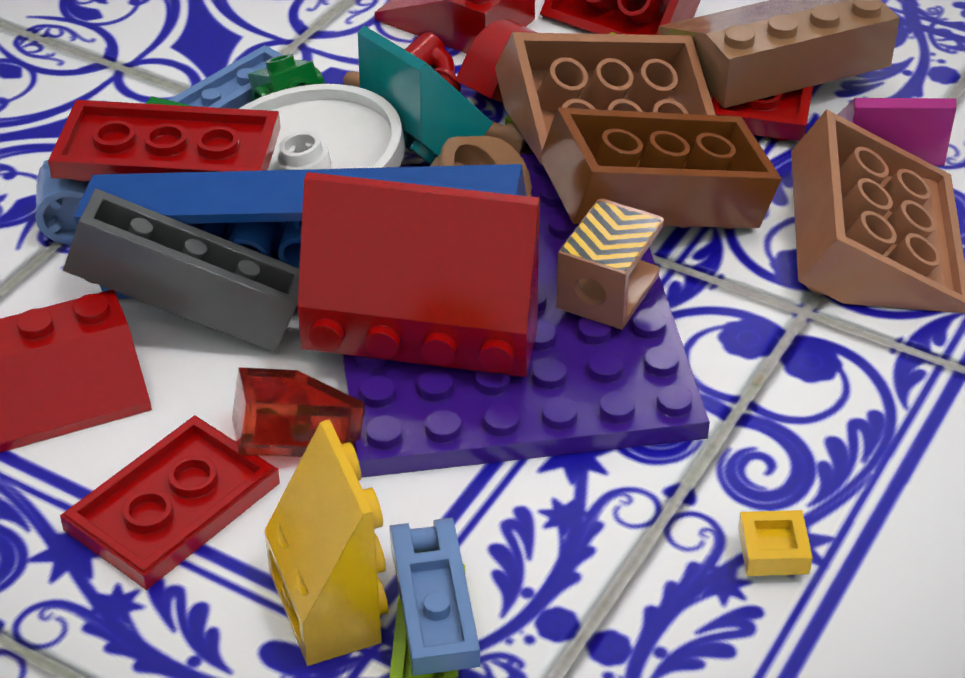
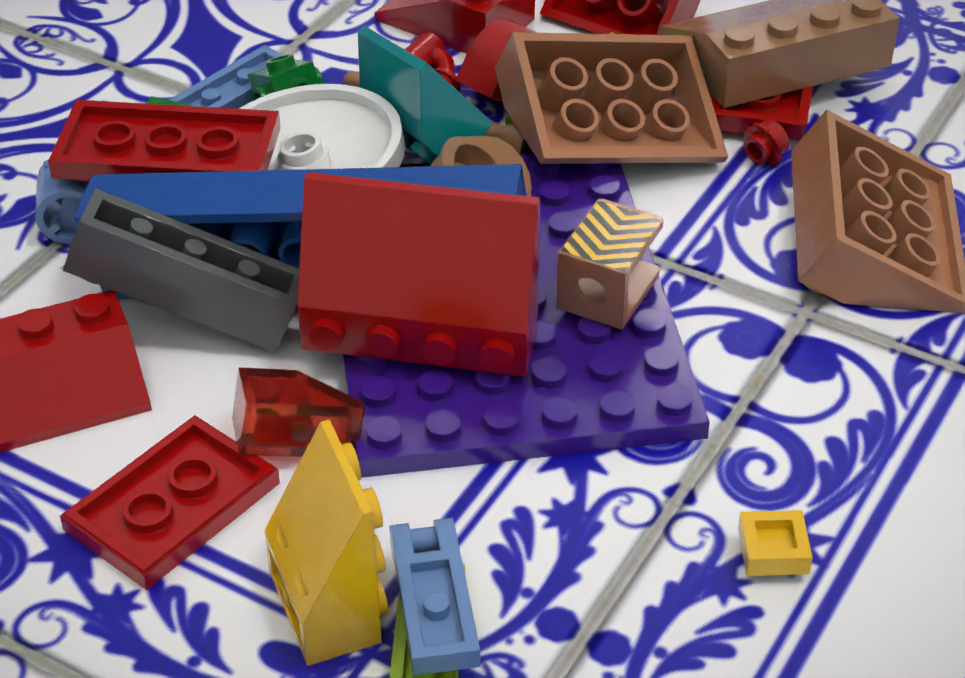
dark orange brick [540,107,782,229] -> none
dark pink slope [837,98,956,166] -> none
none -> red plate [744,119,790,166]

